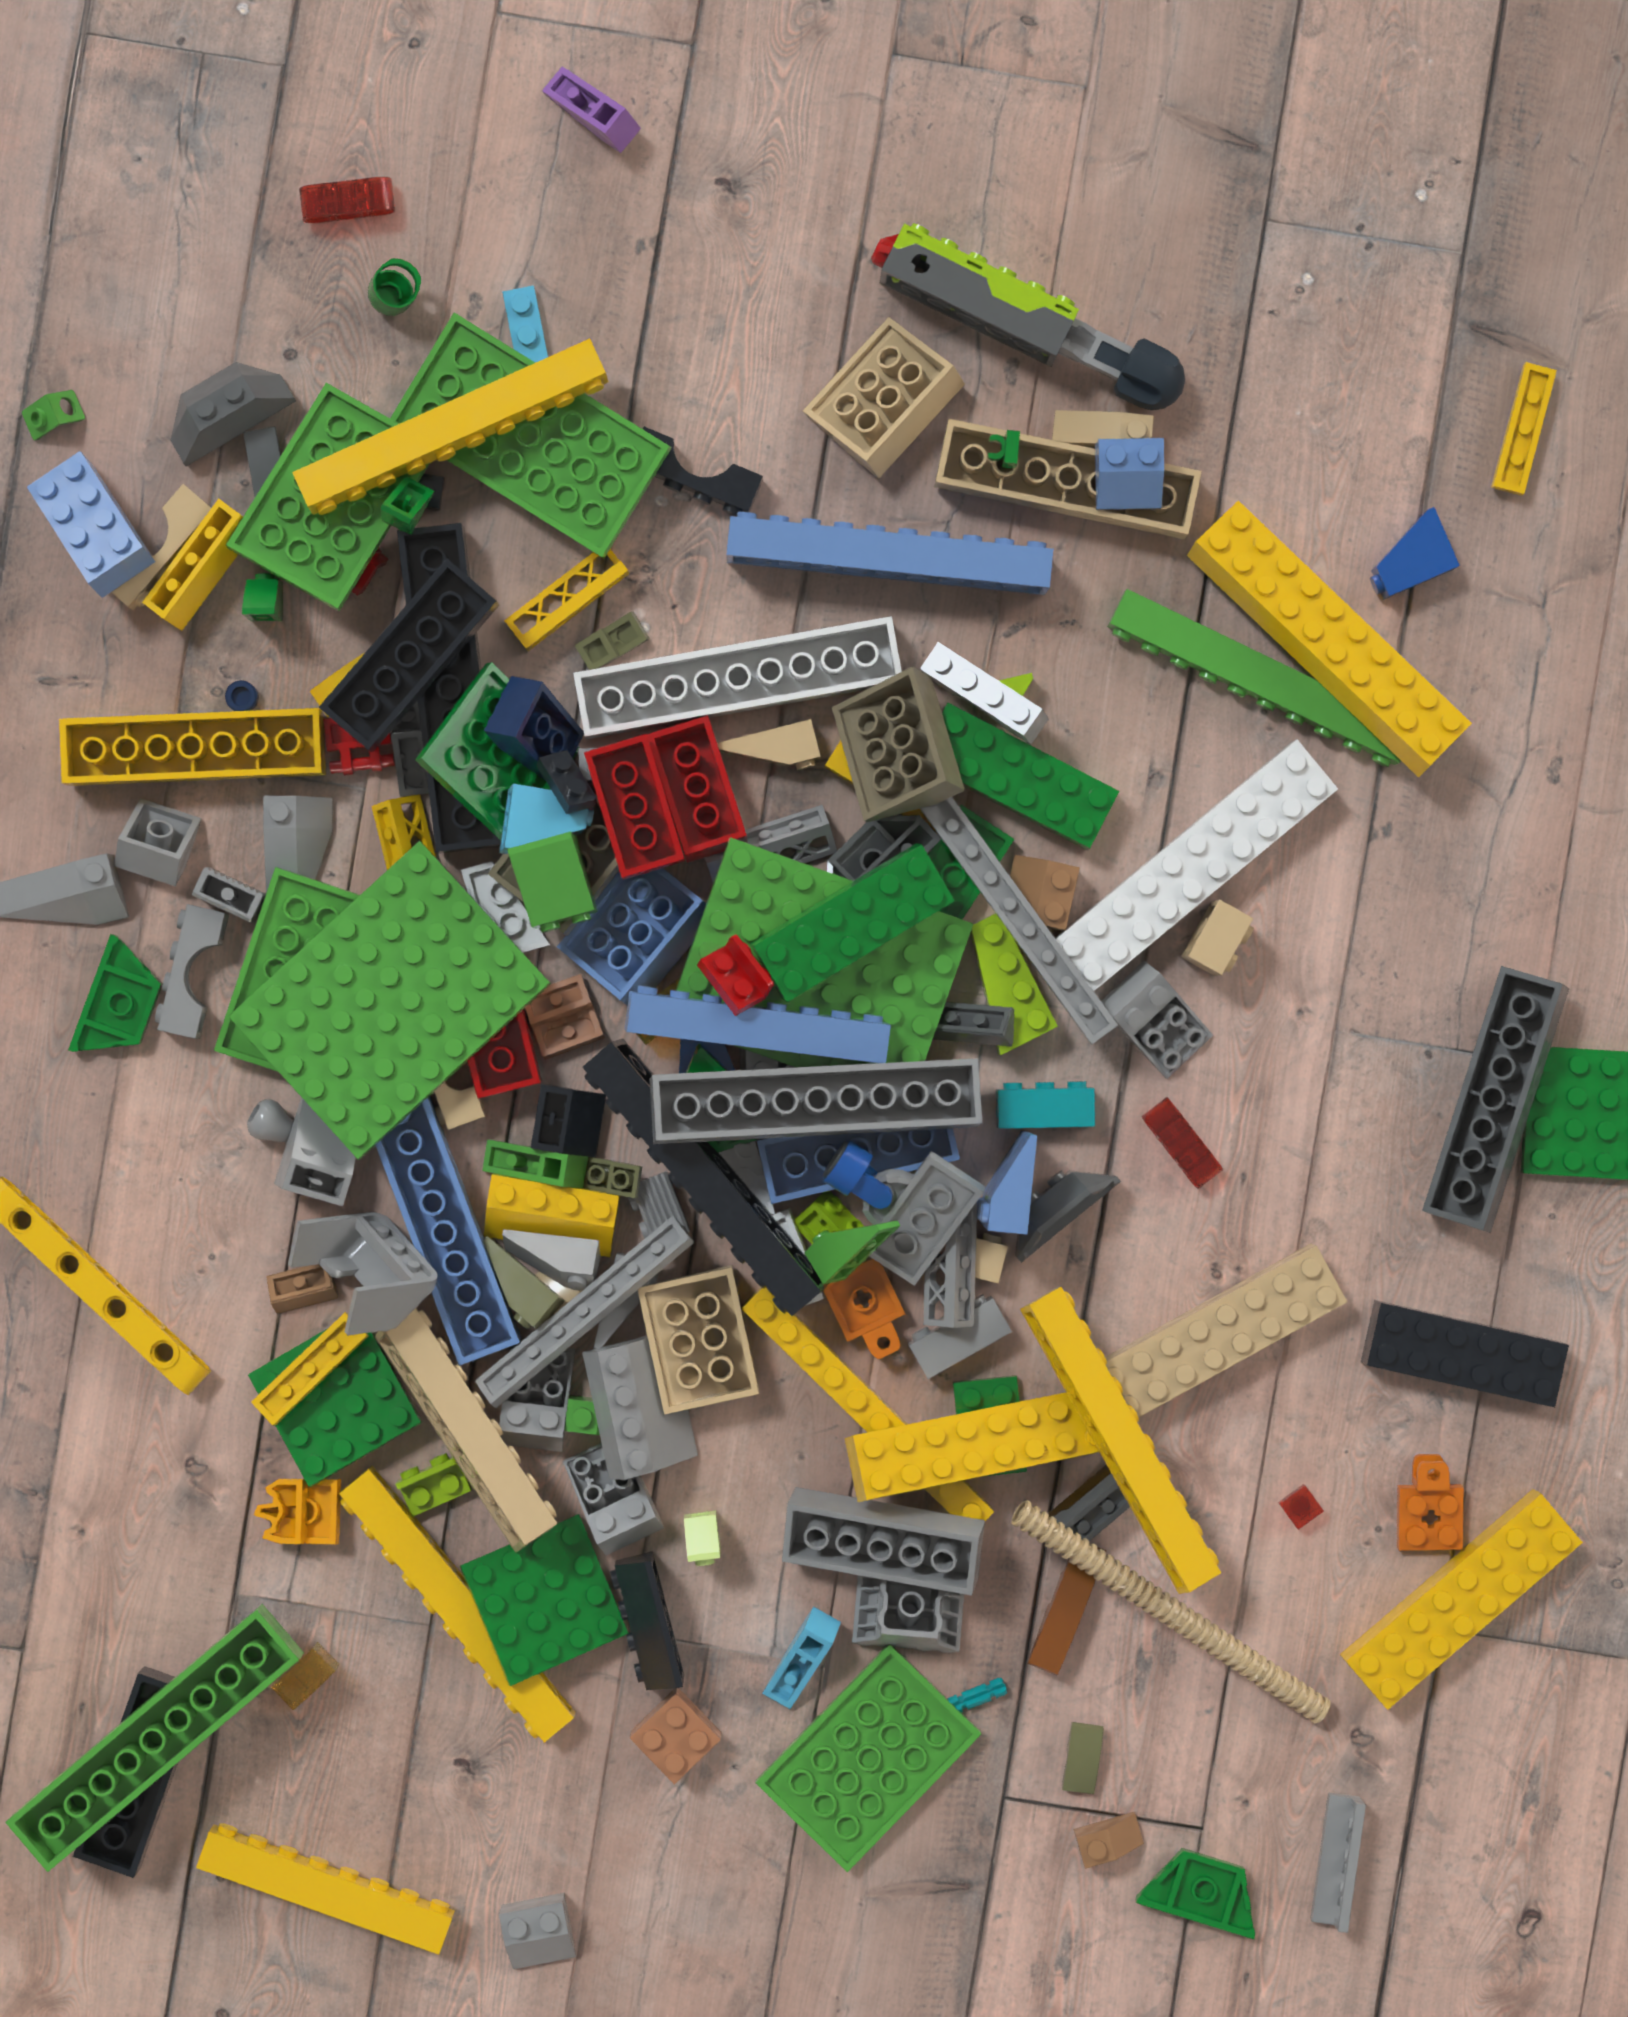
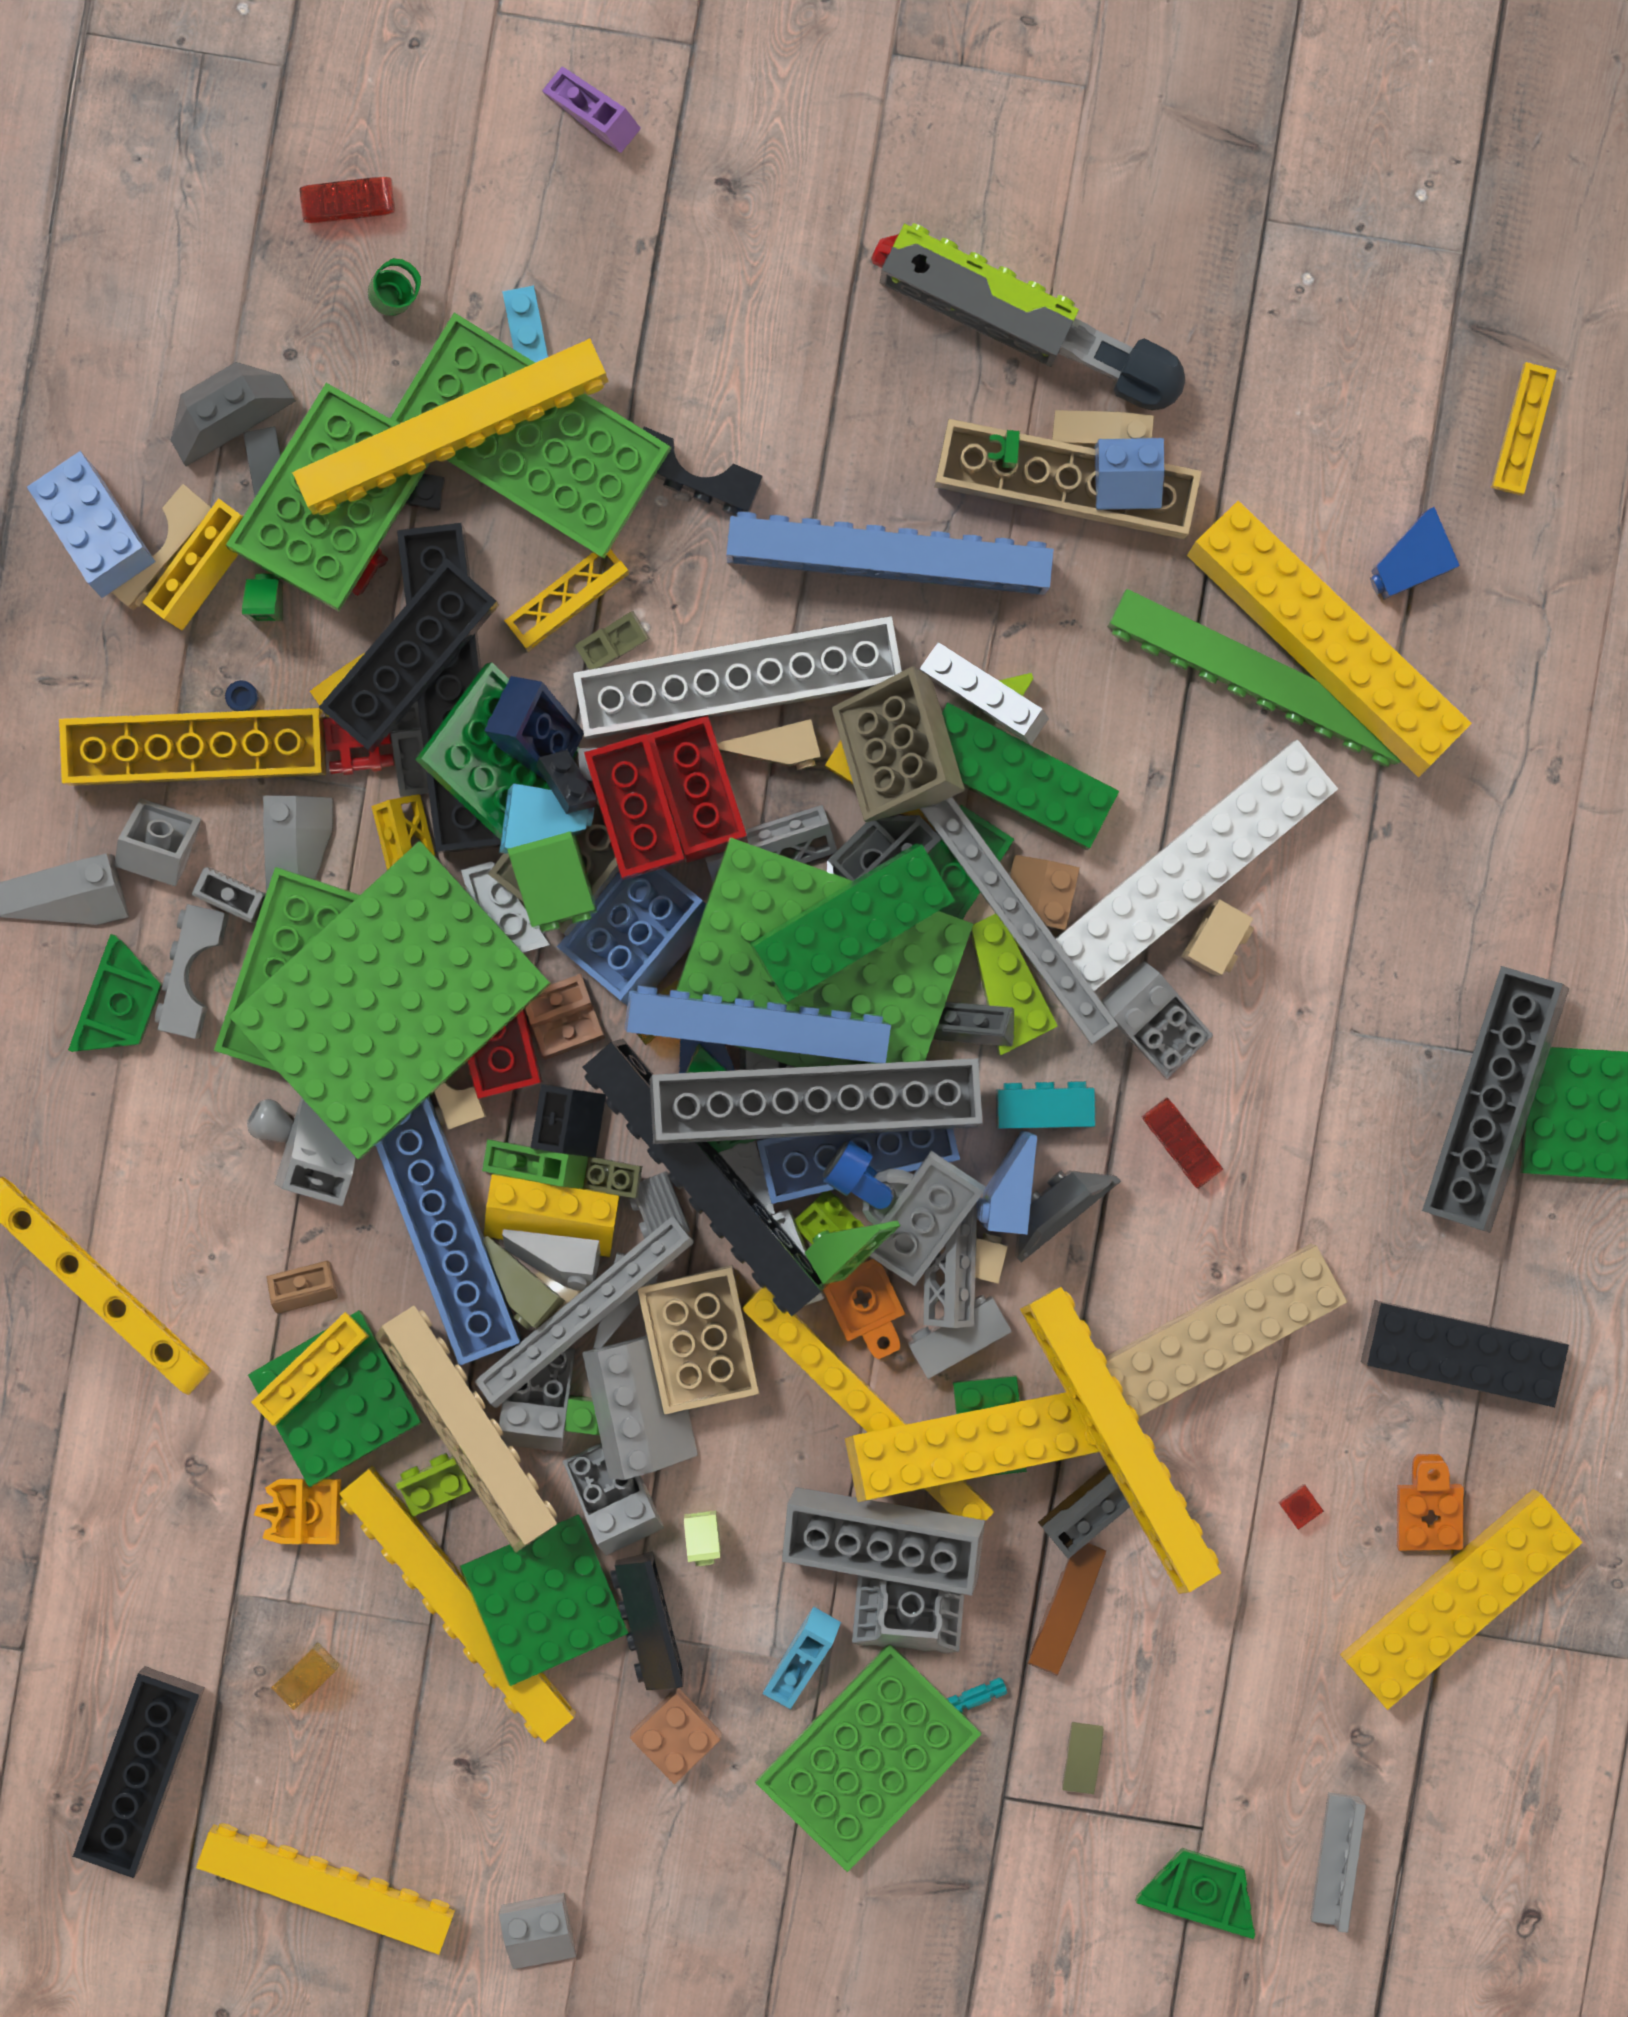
bright green brick [5,1603,304,1872] -> none
bright green bracket [22,390,85,440] -> none
light grey windscreen [288,1212,438,1336] -> none
green slope [380,476,434,535] -> none
red bracket [697,934,774,1016] -> none
tan slope [803,317,965,478] -> none
tan piece [1012,1500,1331,1724] -> none
medium nougat slope [1073,1811,1144,1869] -> none

